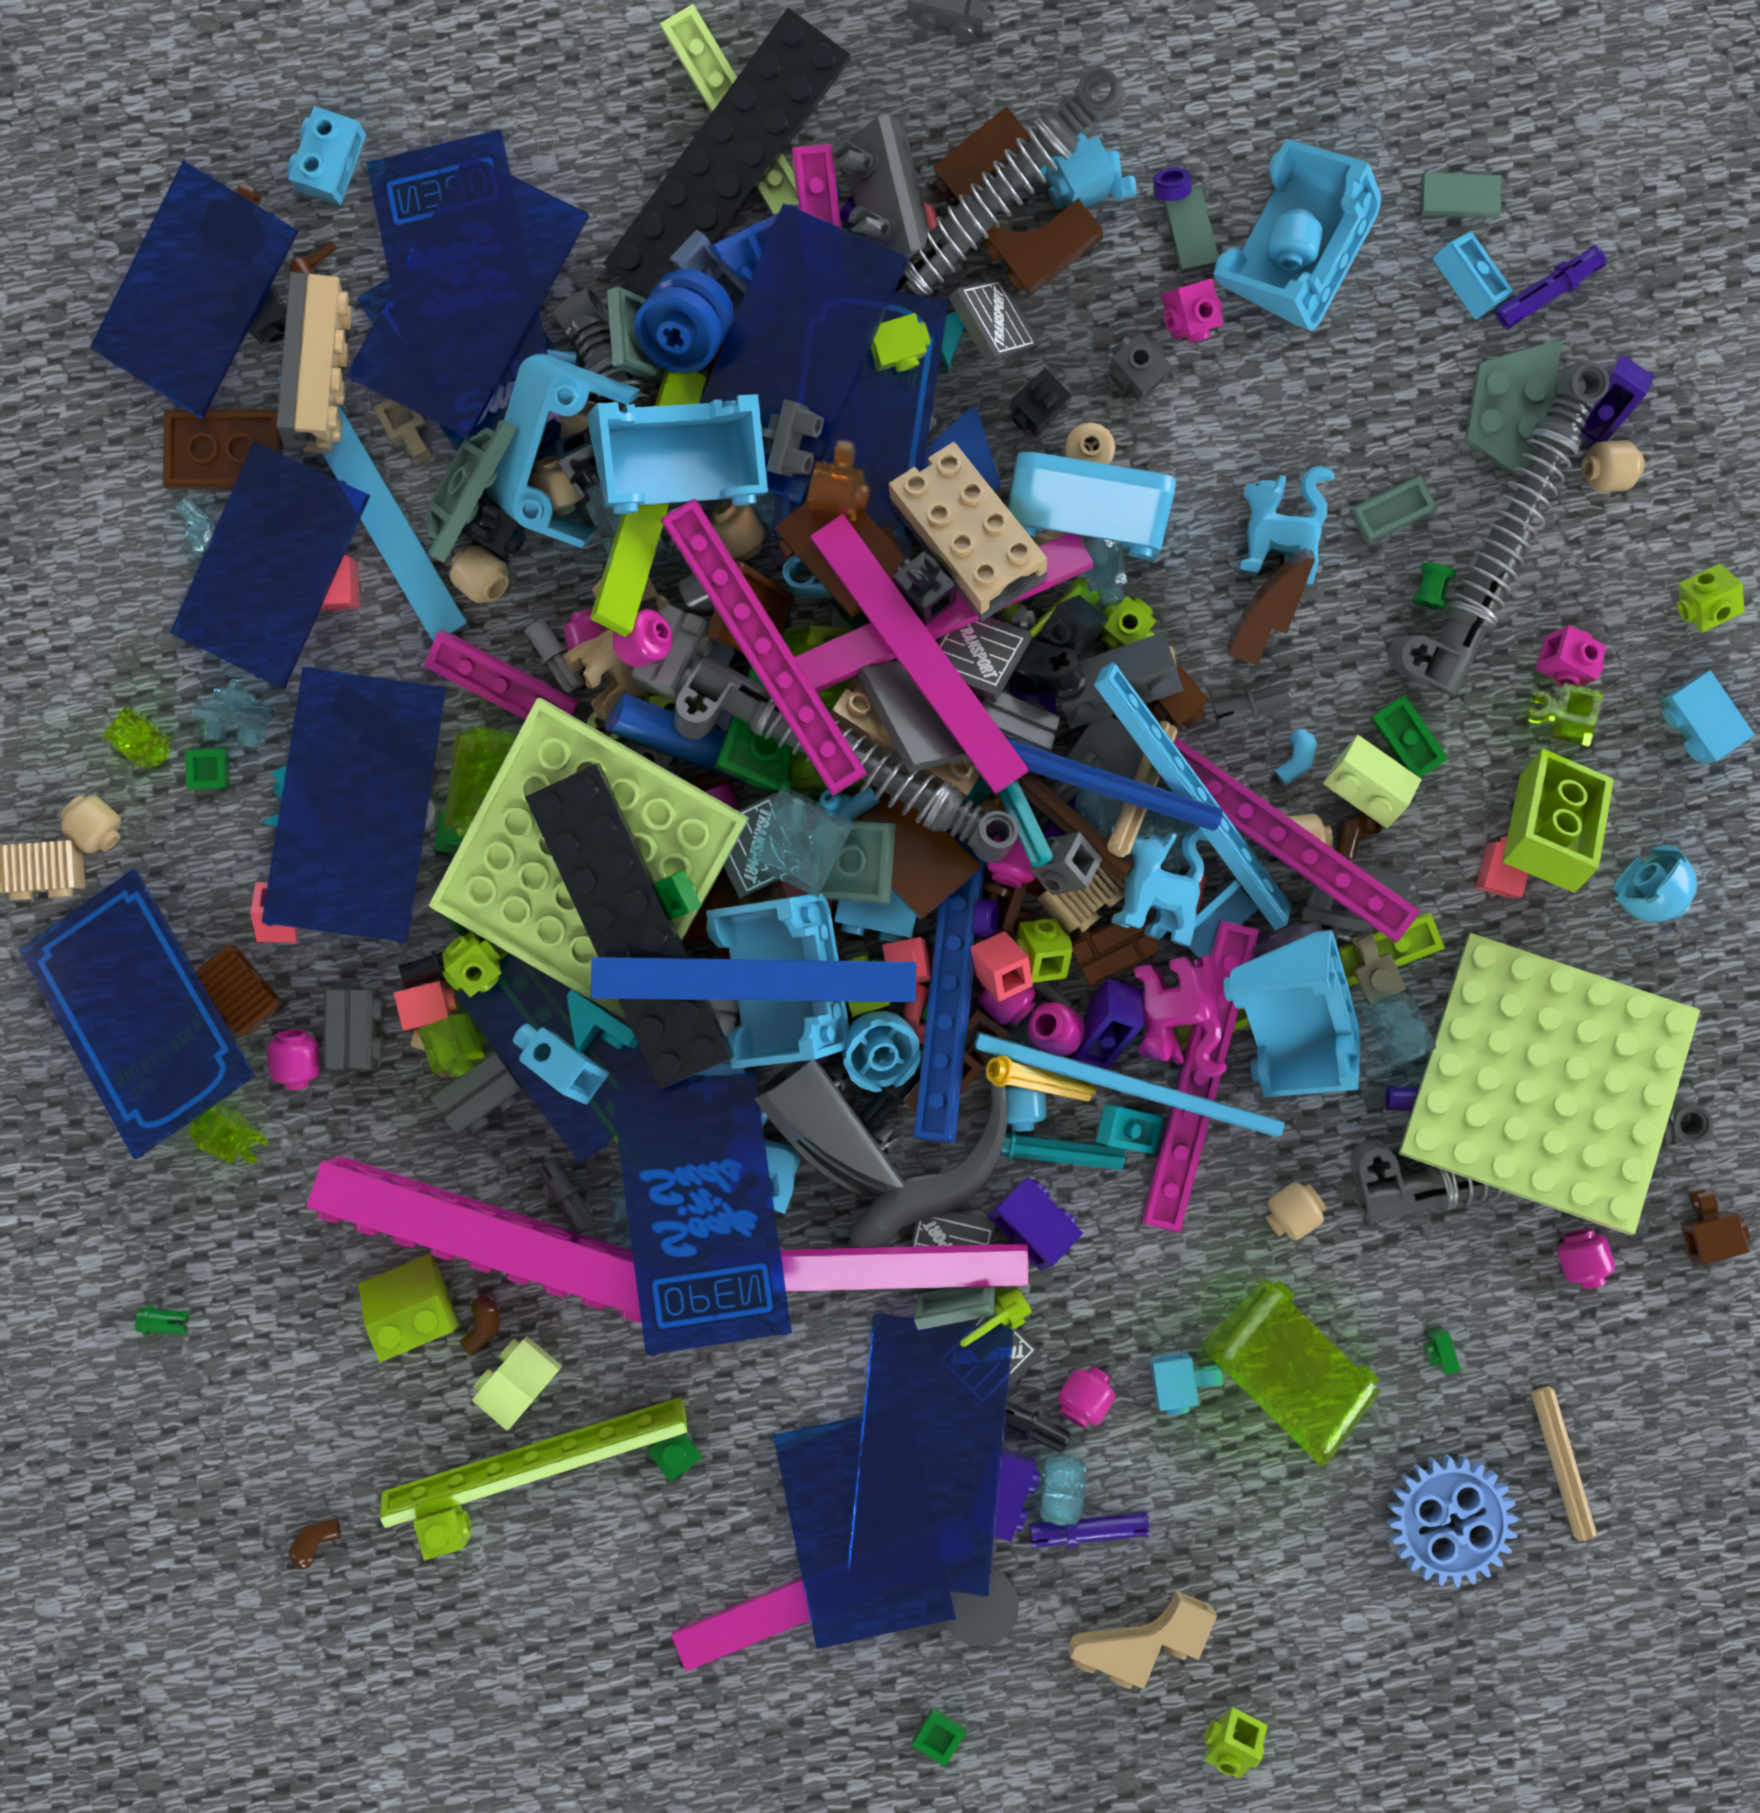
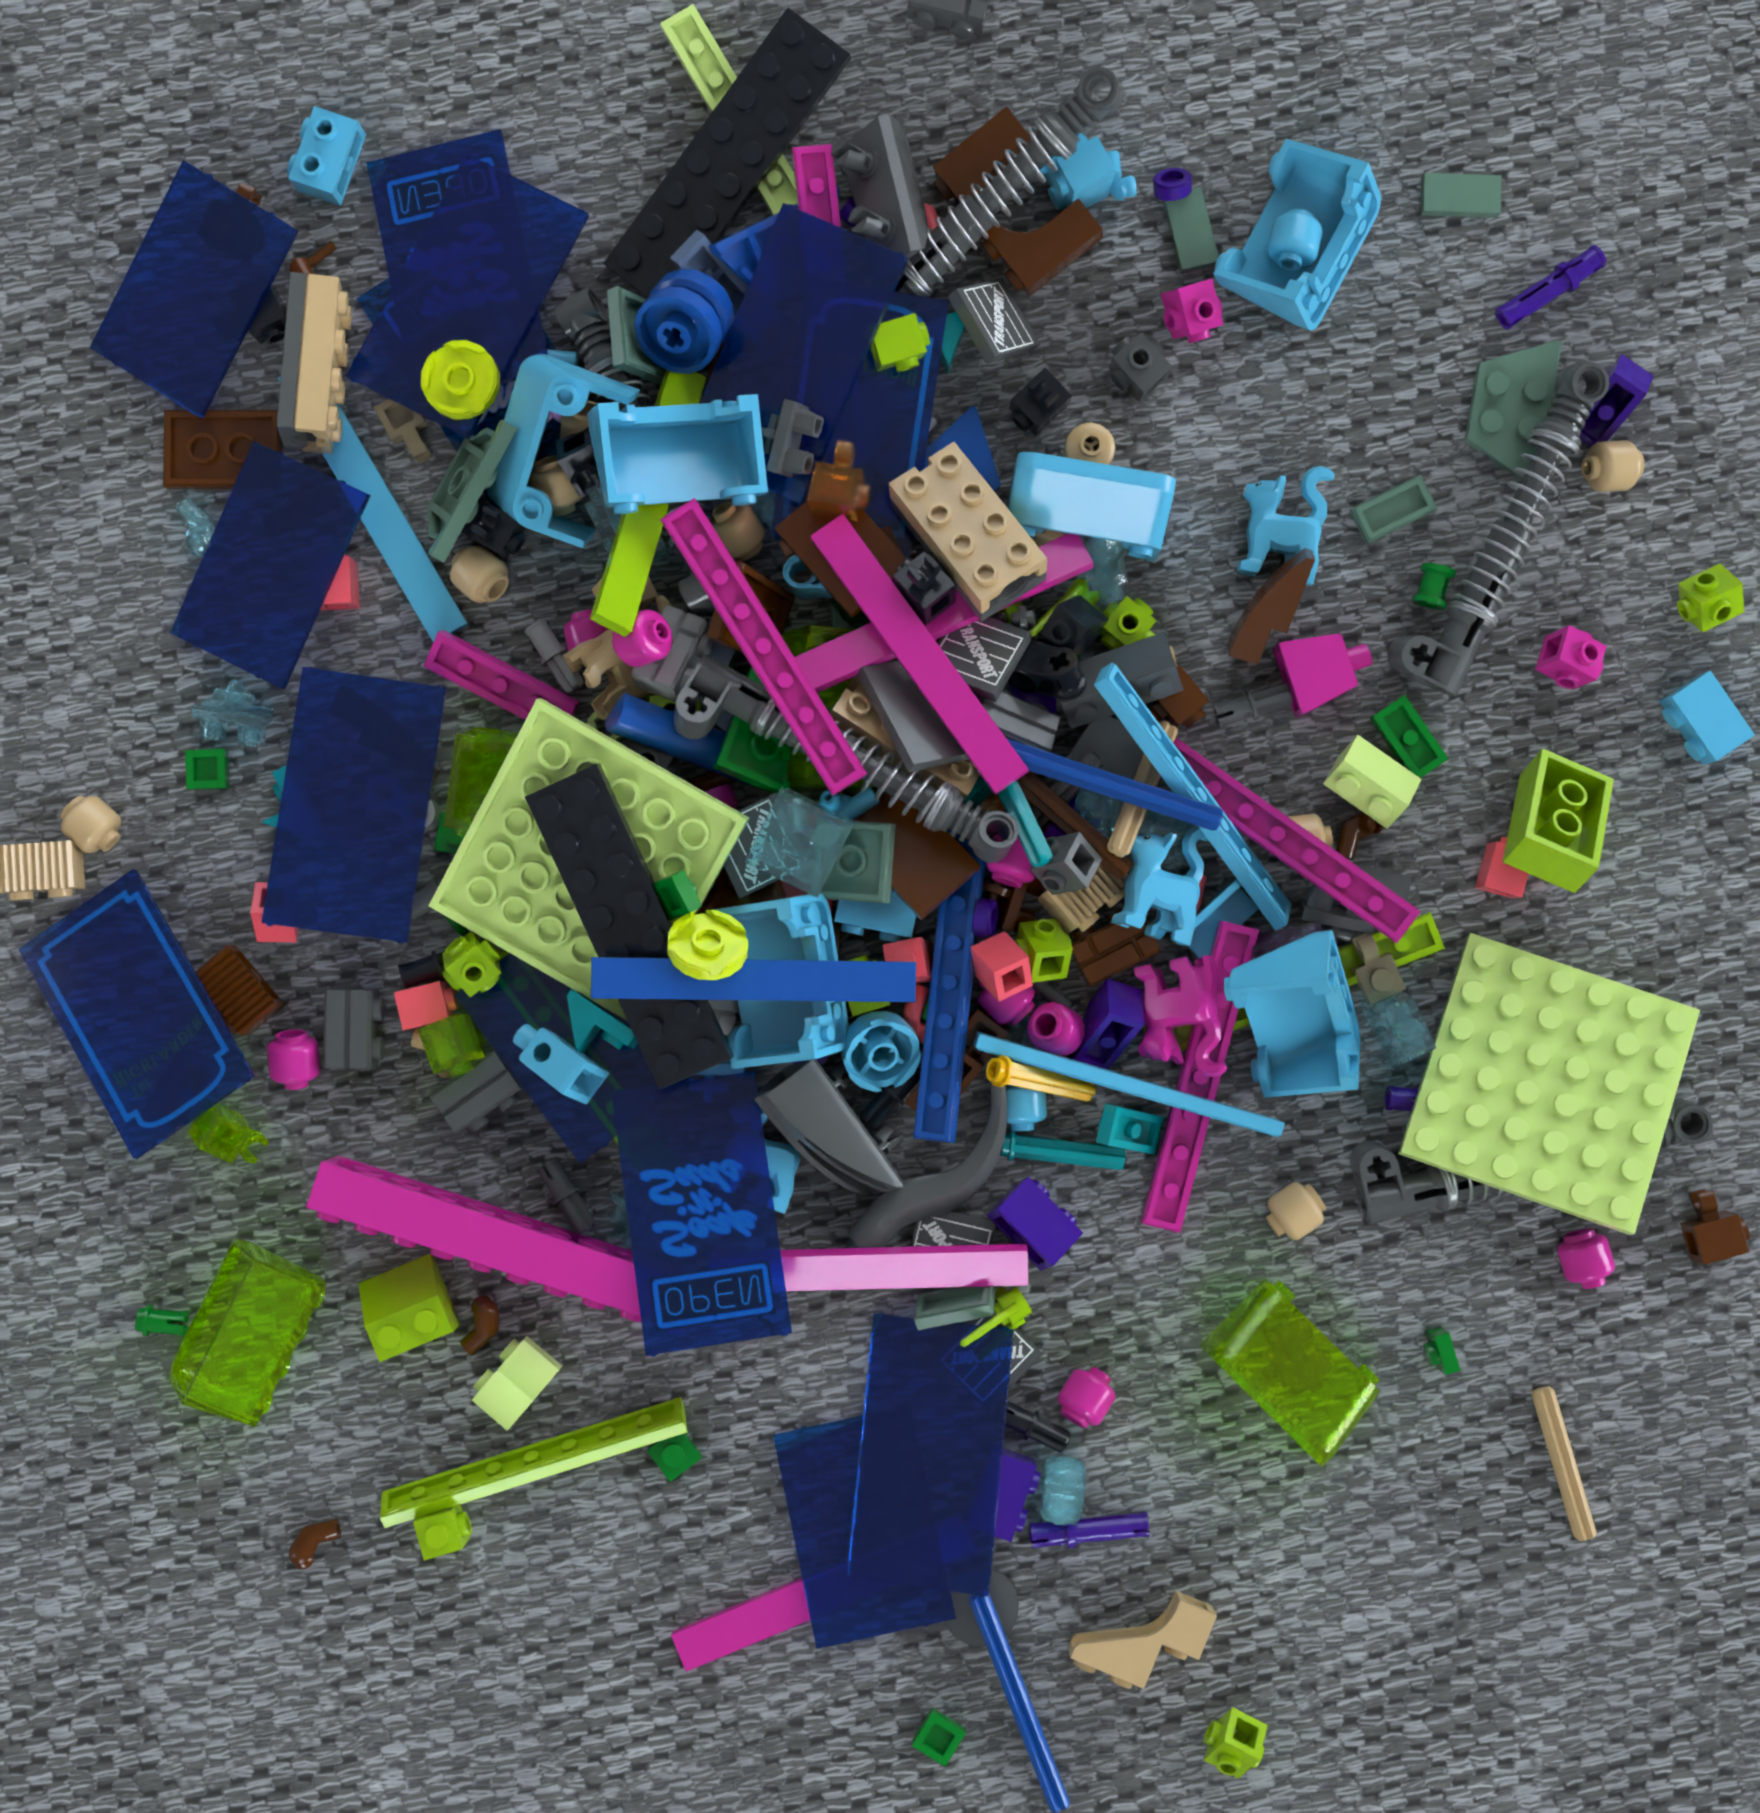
clear neon green brick [101,706,174,769] -> none
medium azure brick [1149,1352,1223,1415] -> none
medium azure arm [1274,728,1317,786] -> none
light blue gear [1386,1454,1518,1587] -> none
medium azure slope [1433,231,1515,320] -> none
clear neon green brick [1526,683,1604,746] -> none
medium azure cylinder [1614,845,1698,923] -> none
none -> clear neon green windscreen [169,1238,326,1427]
none -> neon yellow tile [421,340,500,420]
none -> neon yellow tile [667,910,748,980]
none -> blue axle [969,1590,1070,1813]
none -> dark pink torso [1272,634,1372,718]

